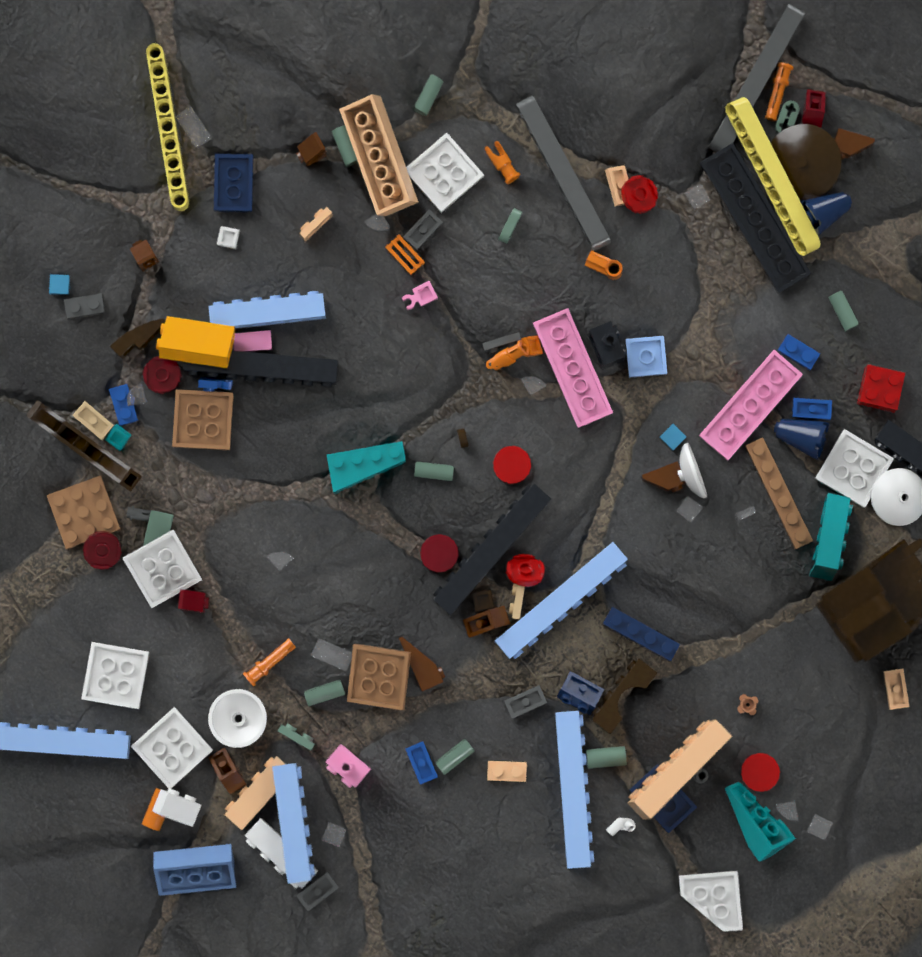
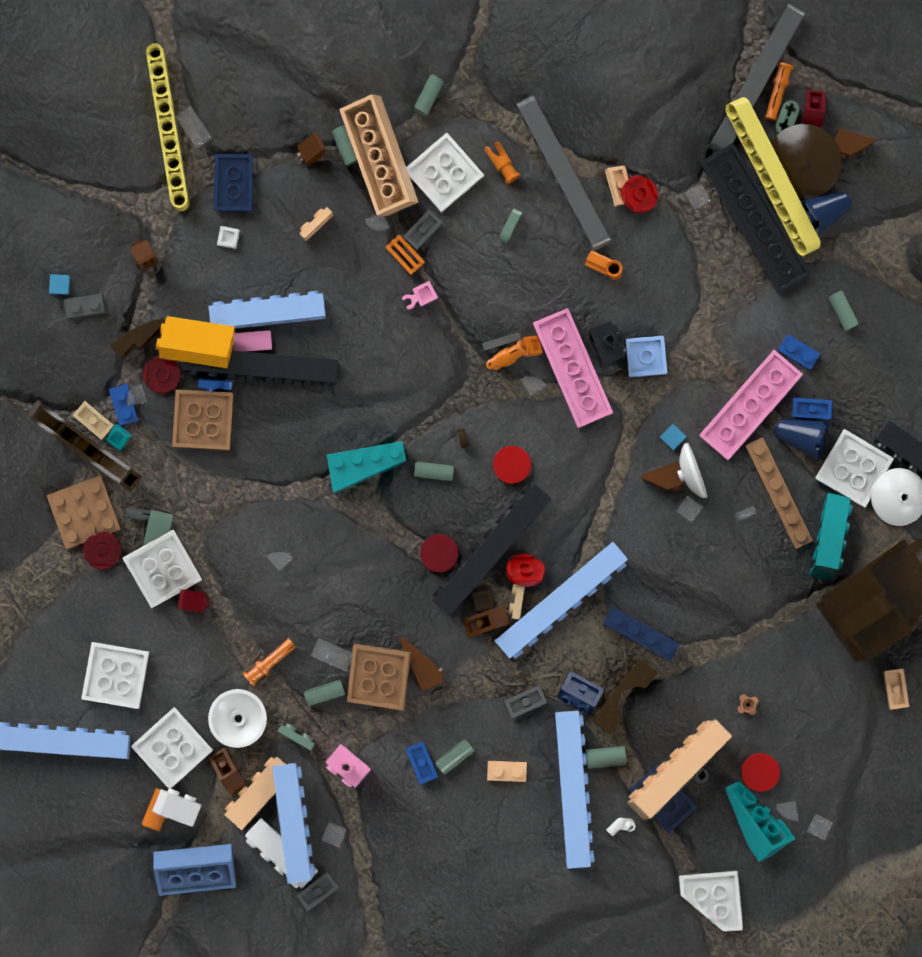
red brick [857,364,905,413] -> none

